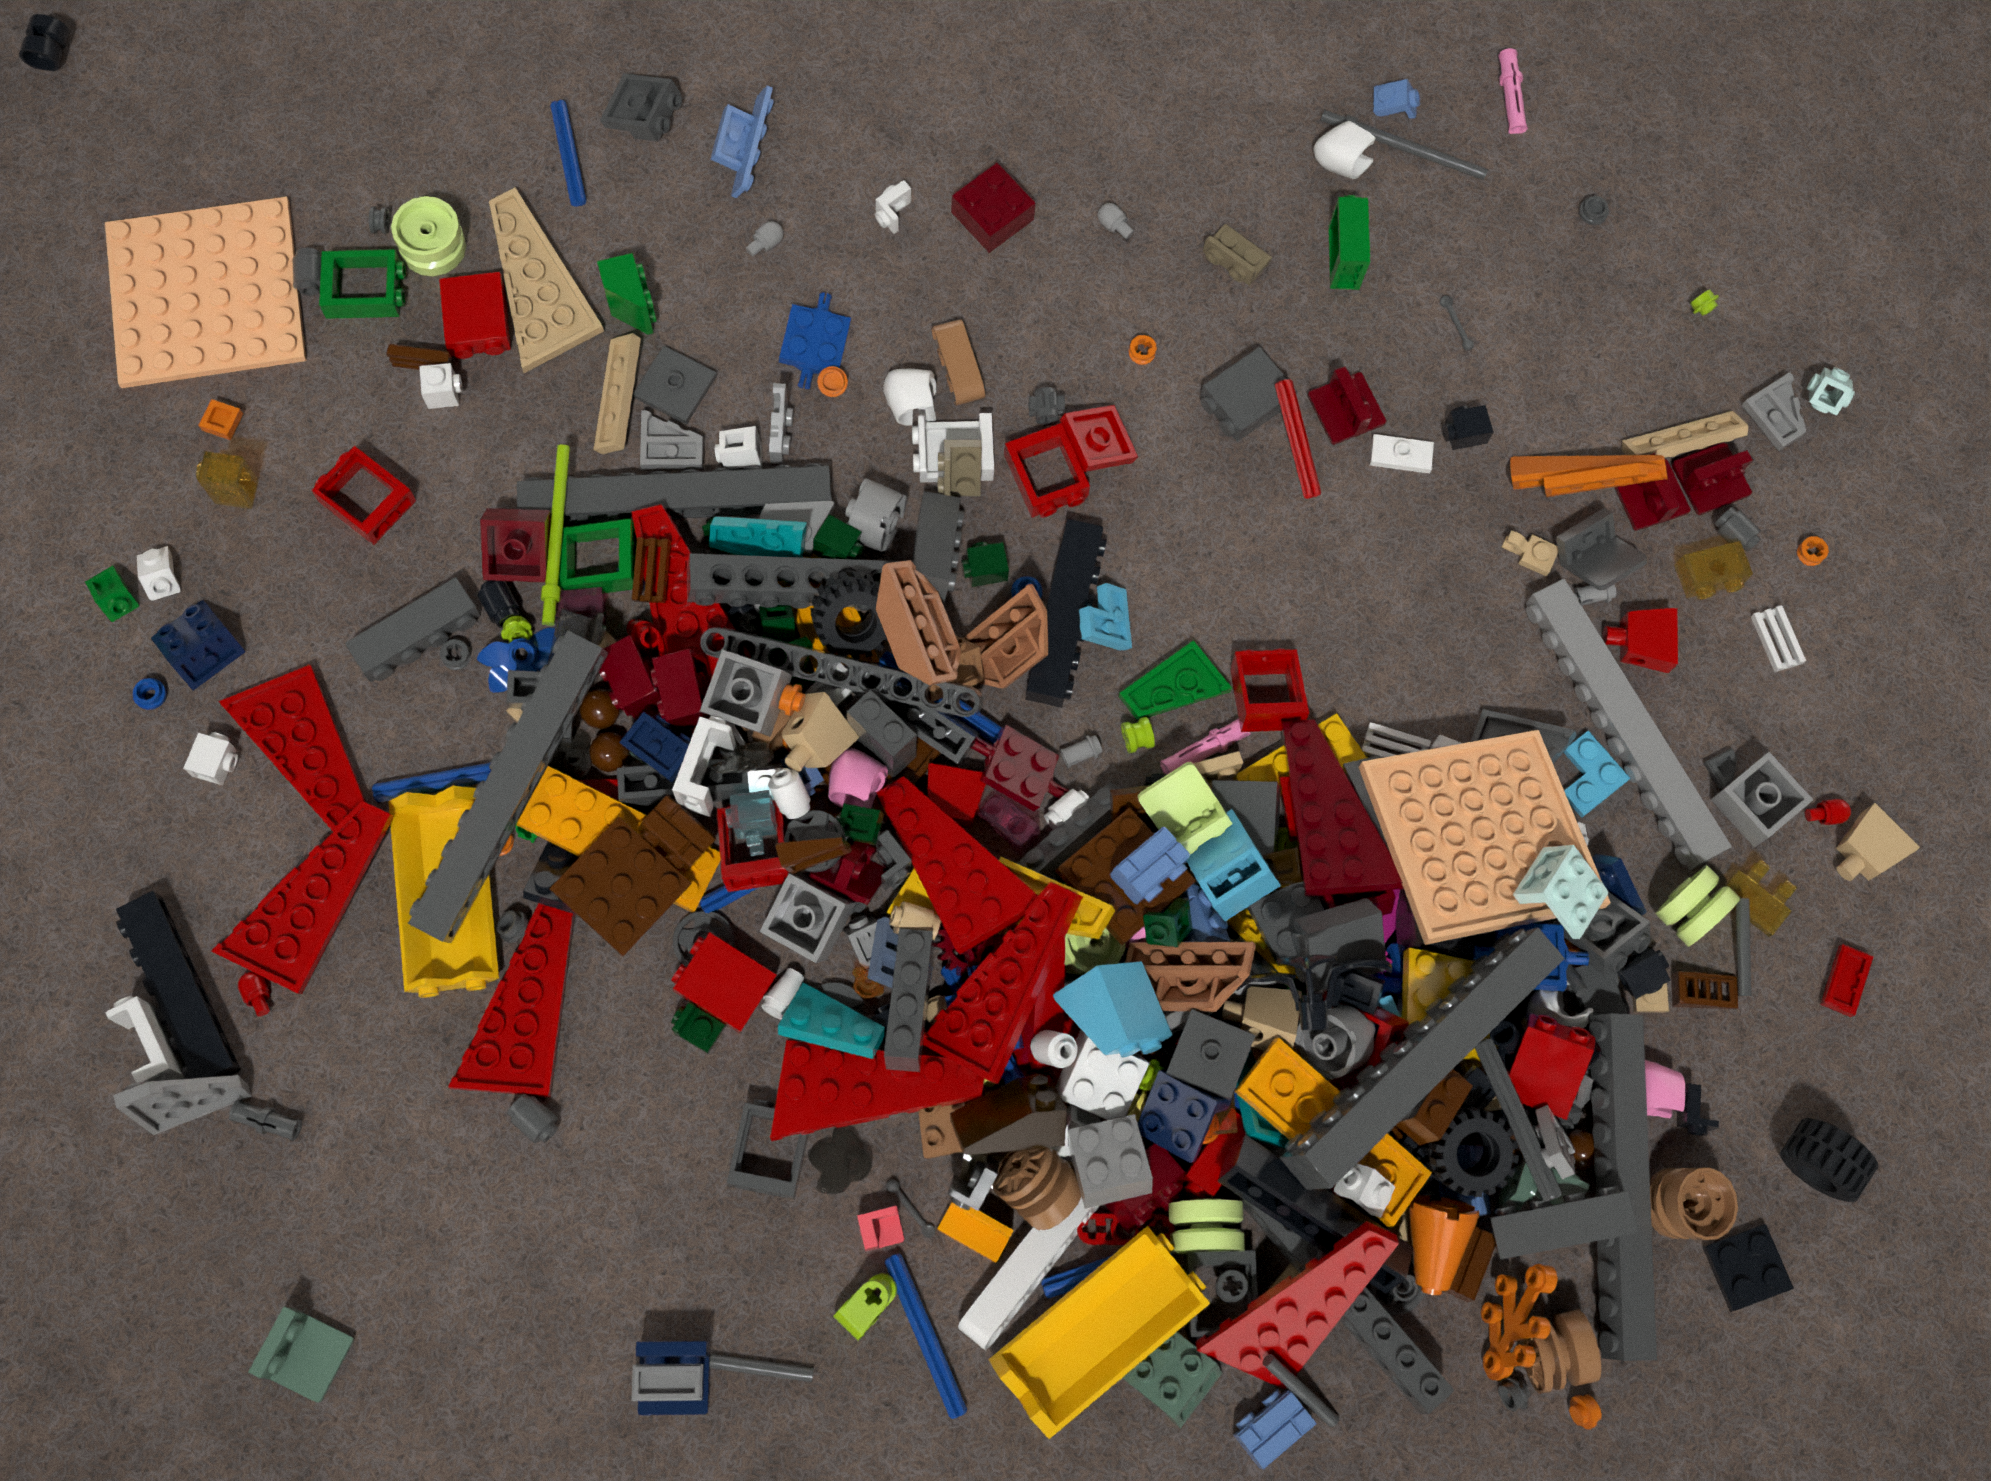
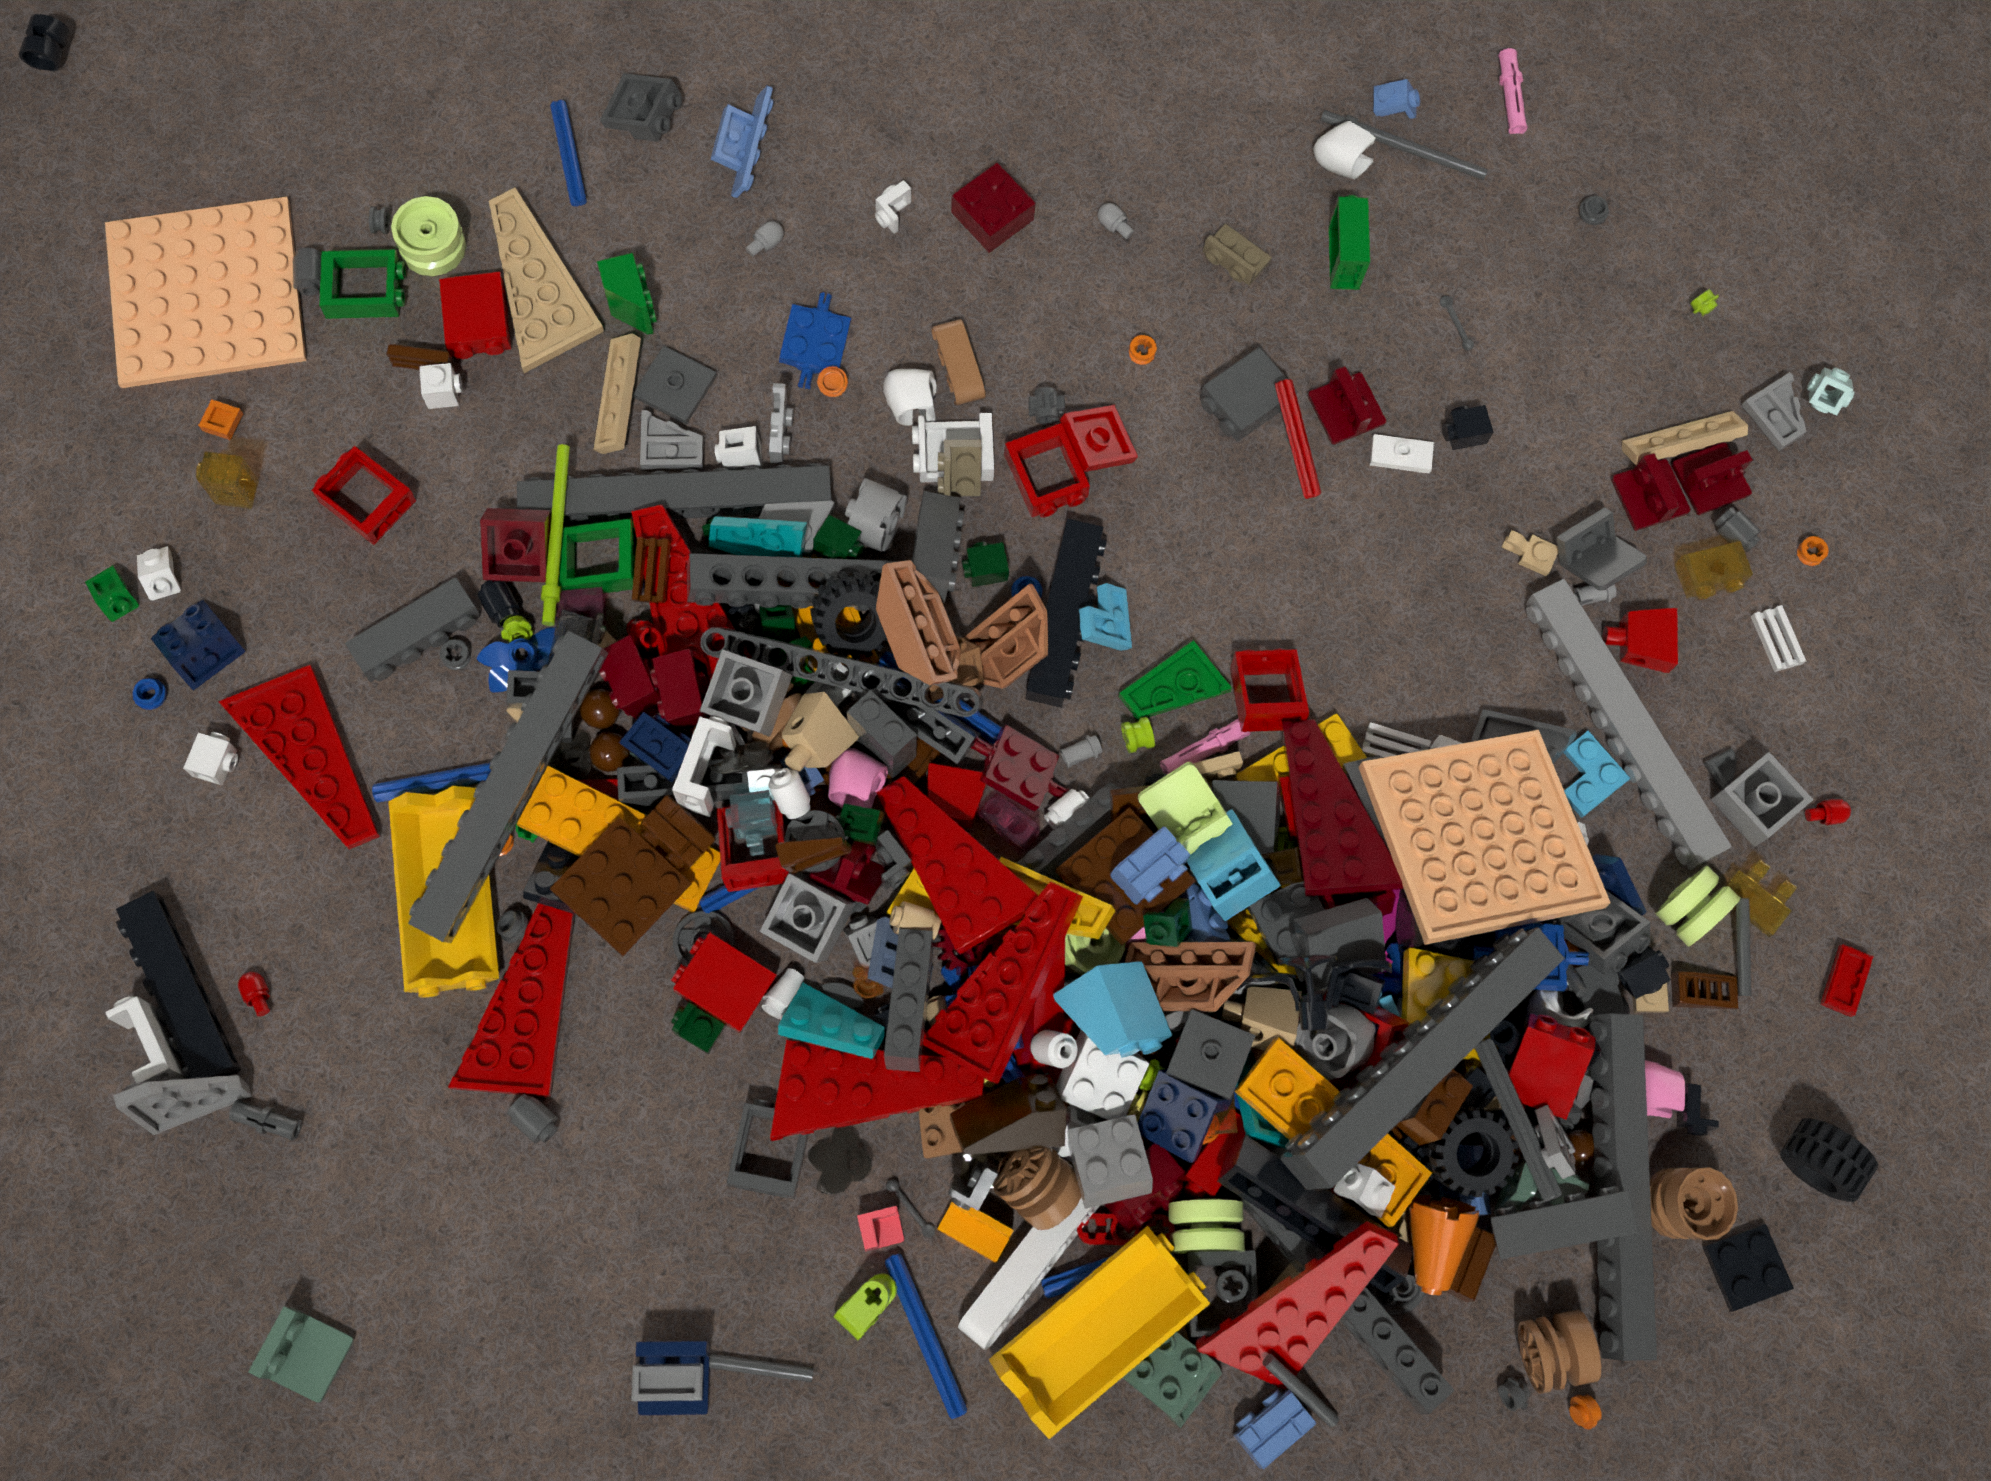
red wing [211,801,394,994] -> none
orange plate [778,684,806,716] -> none
orange plant [1481,1264,1557,1381] -> none
orange wedge [1510,455,1667,497] -> none
light aqua bracket [1513,845,1608,939] -> none
tan torso [1836,803,1920,881] -> none

